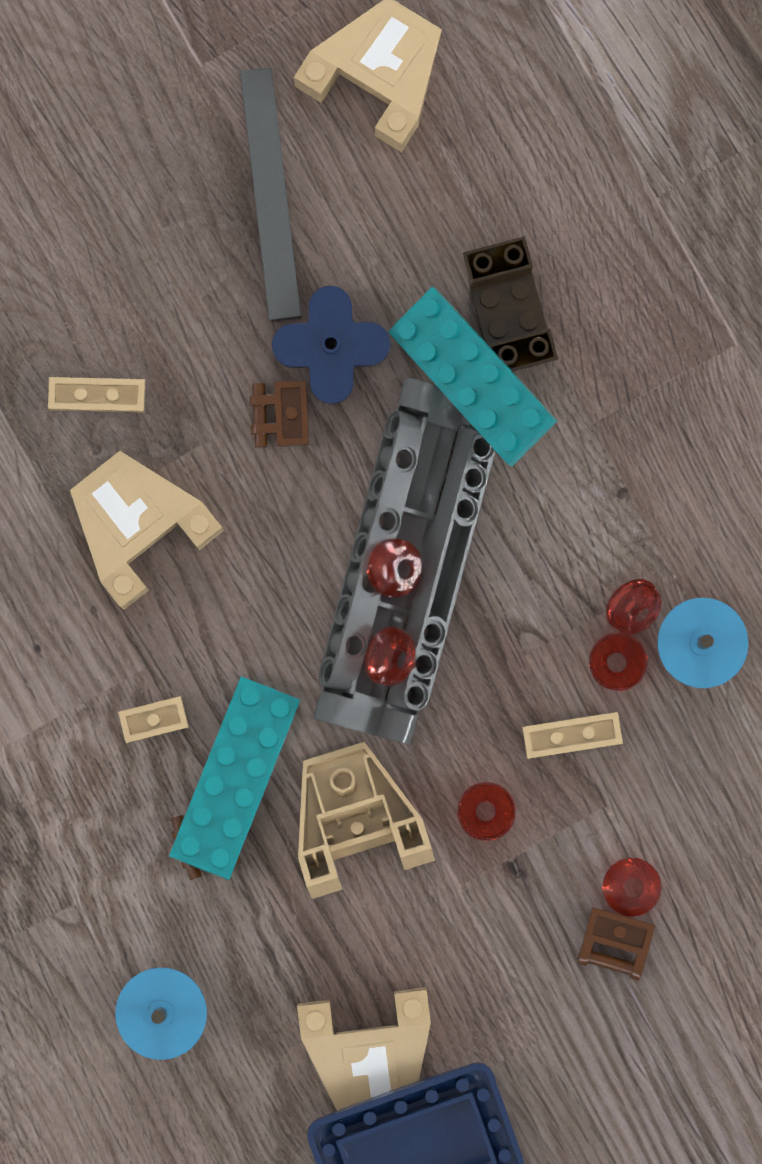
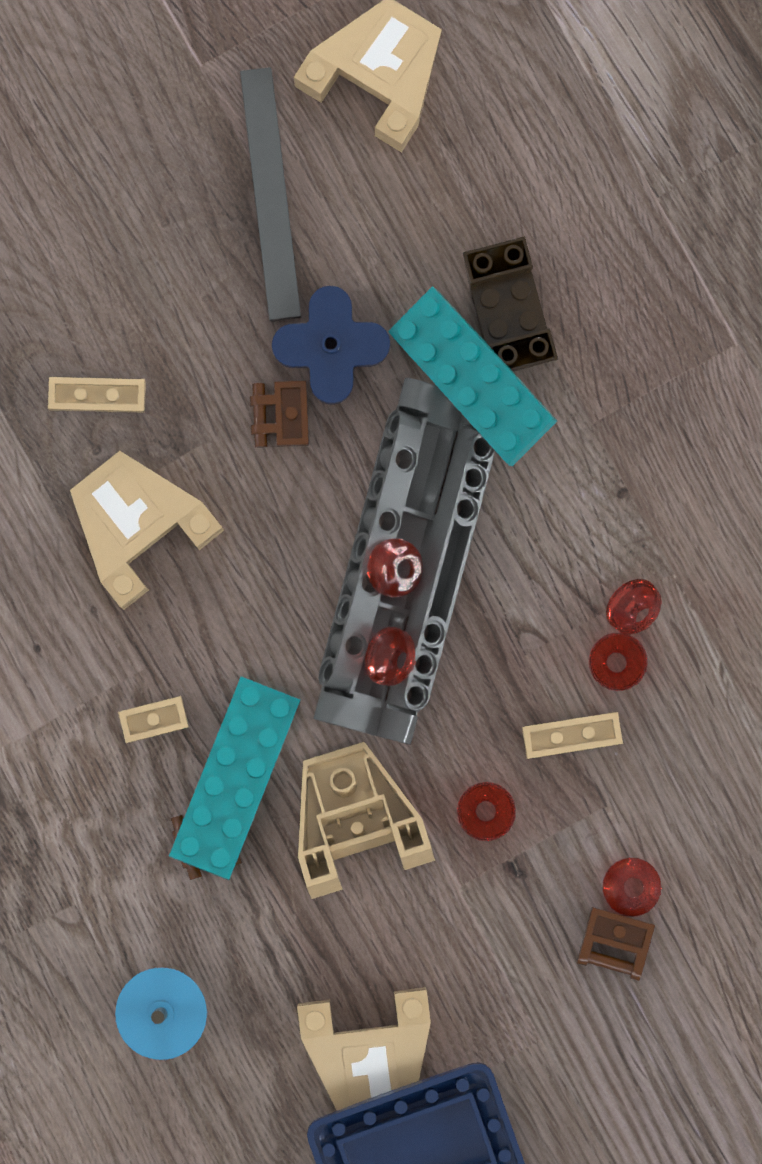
dark azure piece [657,598,748,688] -> none

